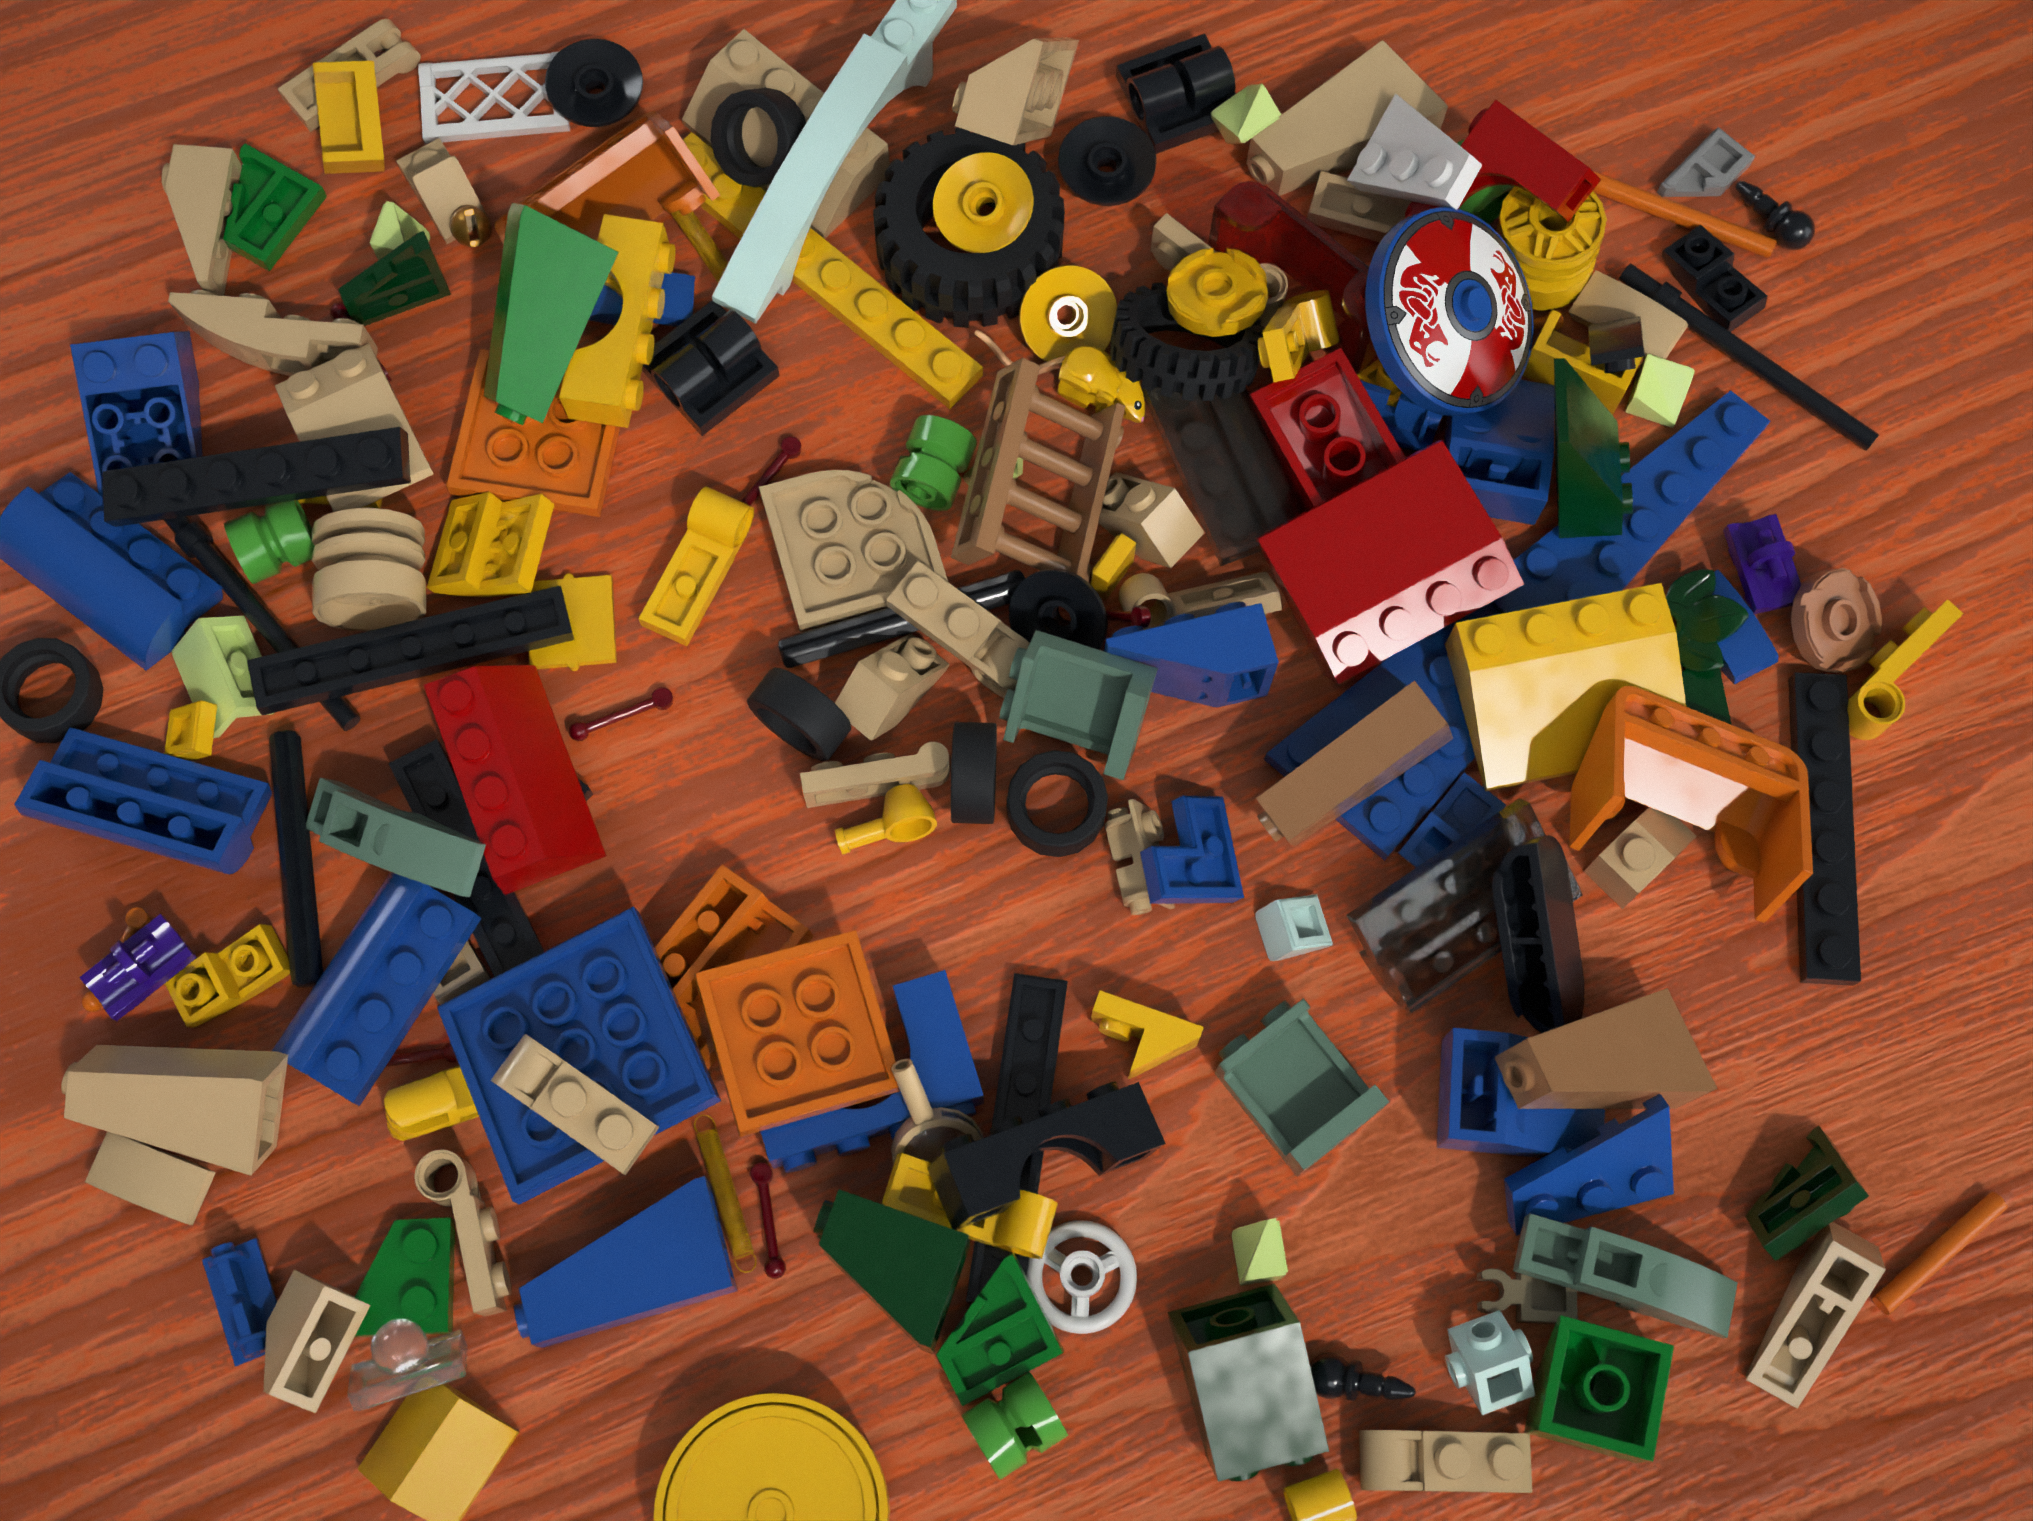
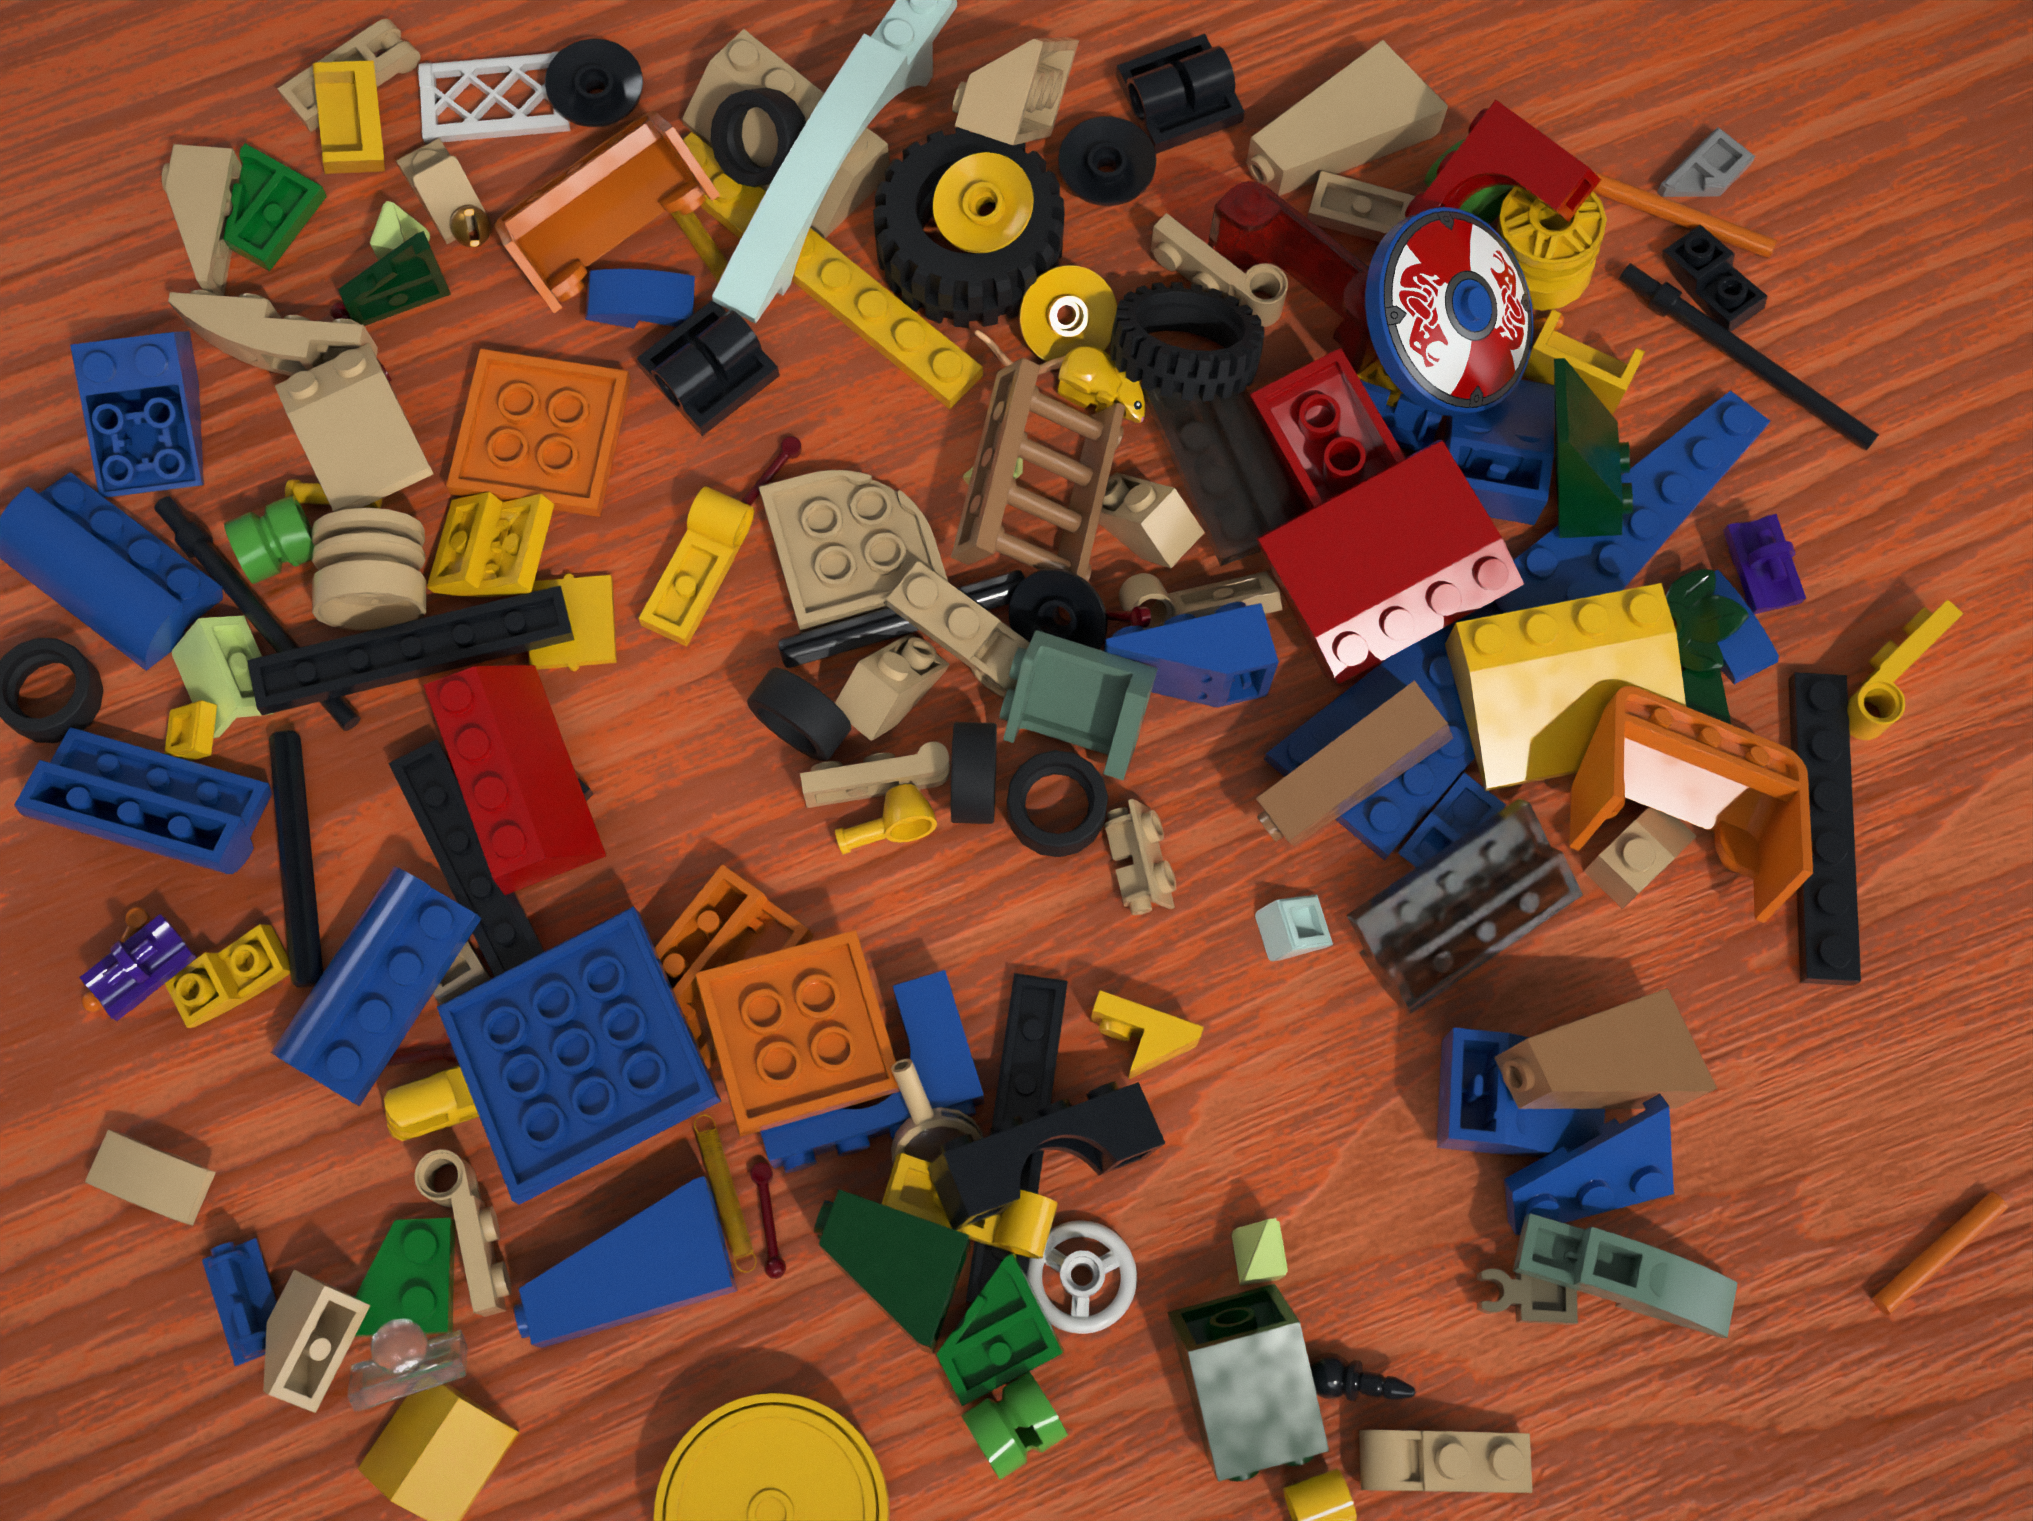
tan slope [61,1045,288,1176] -> none
black plate [103,427,411,527] -> none
sand green slope [306,778,486,897] -> none
green slope [484,203,619,425] -> none
tan plate [491,1034,659,1175] -> none
yellow arch [559,214,675,428] -> none
dark red hinge [568,687,673,741] -> none
bright green wheel [890,415,977,511] -> none
yellow tile [1090,533,1137,601] -> none
blue tile [1140,796,1244,904] -> none
yellow tile [1166,248,1268,337] -> none
yellowish green slope [1211,83,1281,144] -> none
sand green panel [1214,998,1389,1177] -> none
yellow plate [1258,290,1340,382] -> none
white wing [1347,93,1482,210] -> none
light aqua brick [1445,1310,1535,1415] -> none
black brick [1492,835,1584,1033] -> none
green slope [1524,1315,1674,1463] -> none
tan slope [1568,270,1688,359] -> none
black slope [1589,316,1645,374] -> none
yellowish green slope [1625,353,1695,428] -> none
black bar [1736,181,1815,250] -> none
dark green wing [1745,1126,1869,1261] -> none
tan slope [1745,1222,1886,1409] -> none
nougat tile [1791,568,1882,673] -> none

